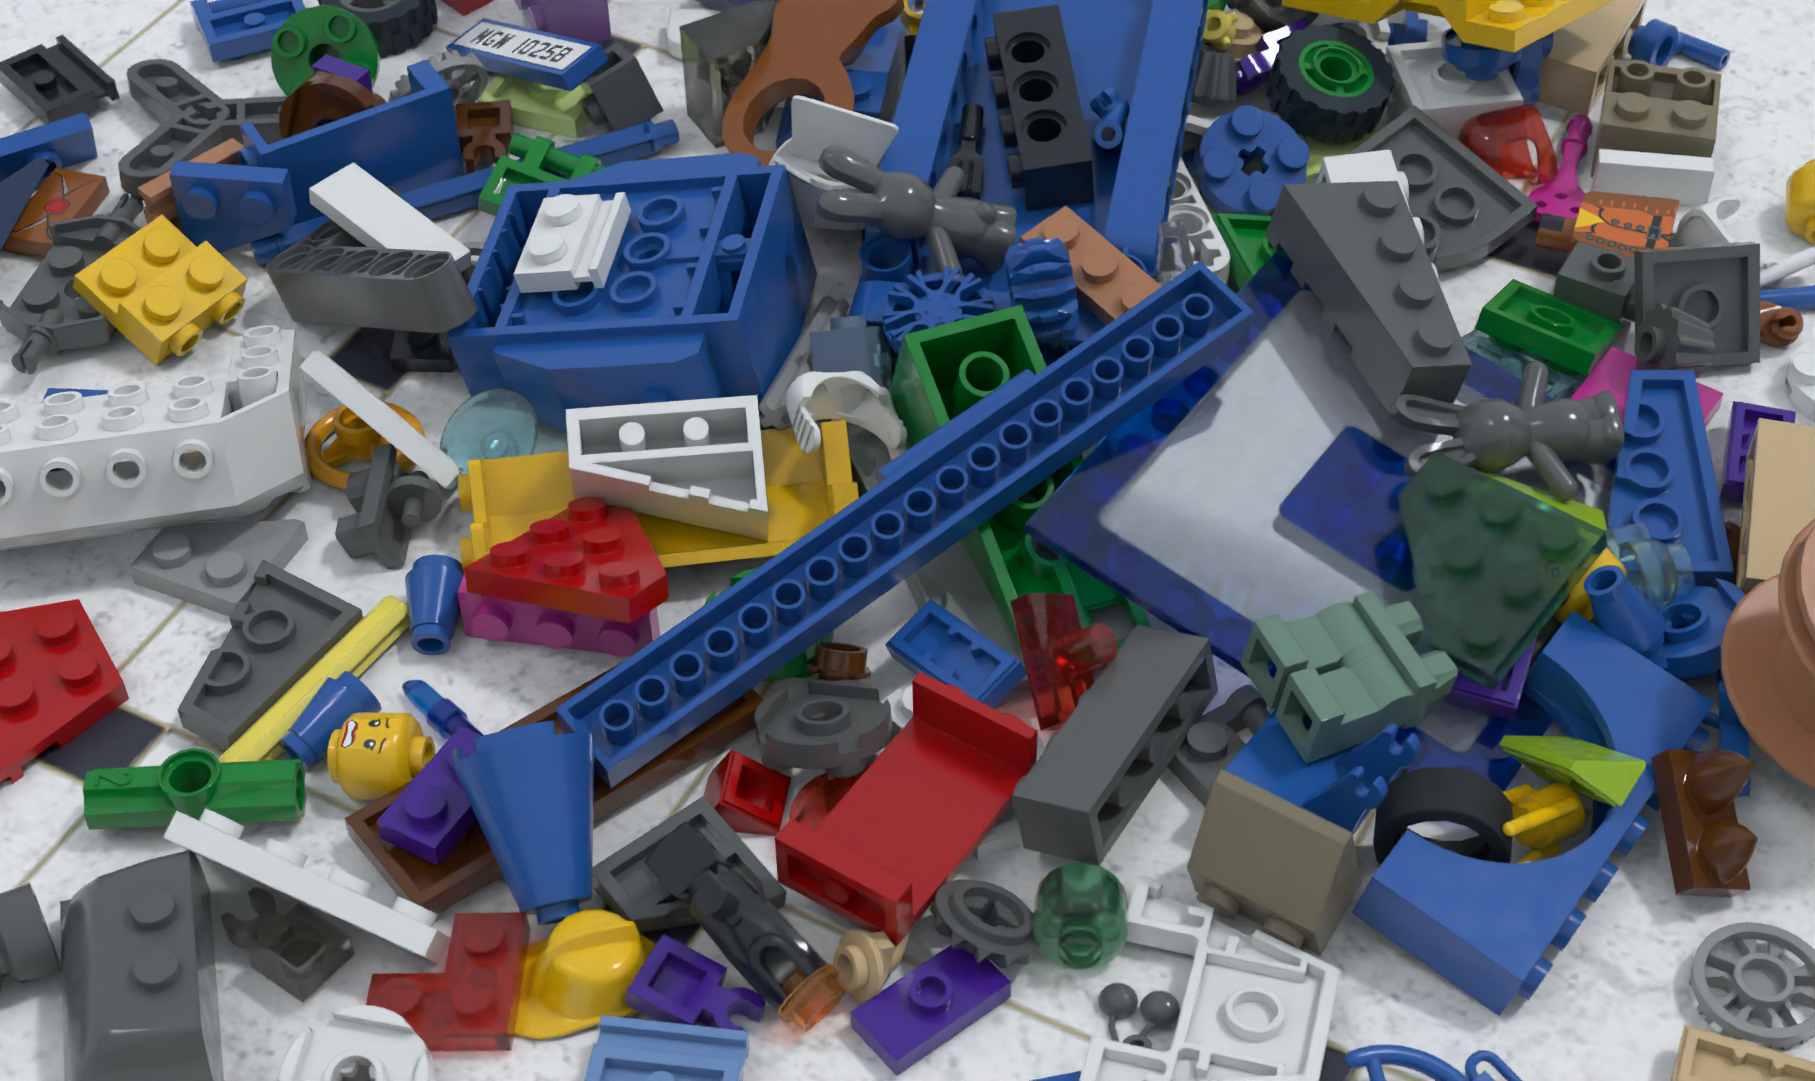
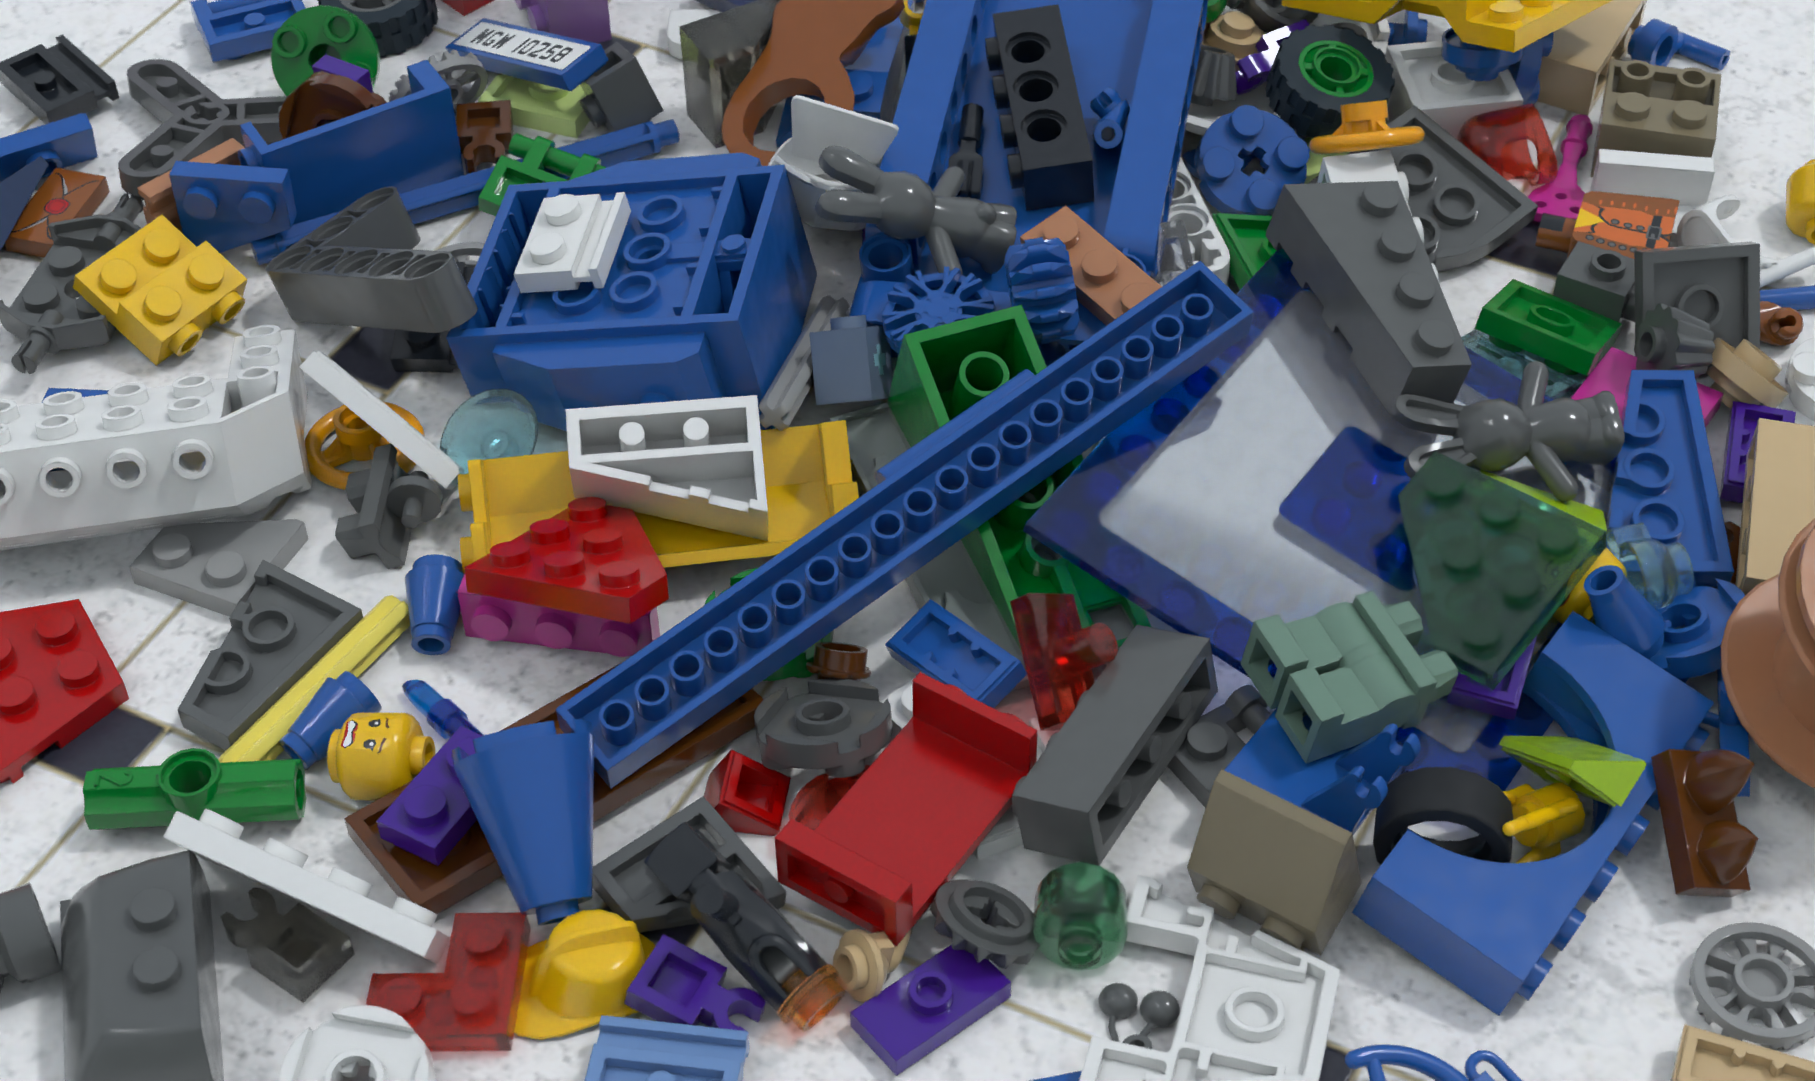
white tile [309,162,471,272] -> none
white helmet [786,371,908,461] -> none
light yellow piece [1202,9,1239,49] -> none
none -> light orange piece [1309,100,1425,154]
none -> tan plate [1706,338,1789,409]

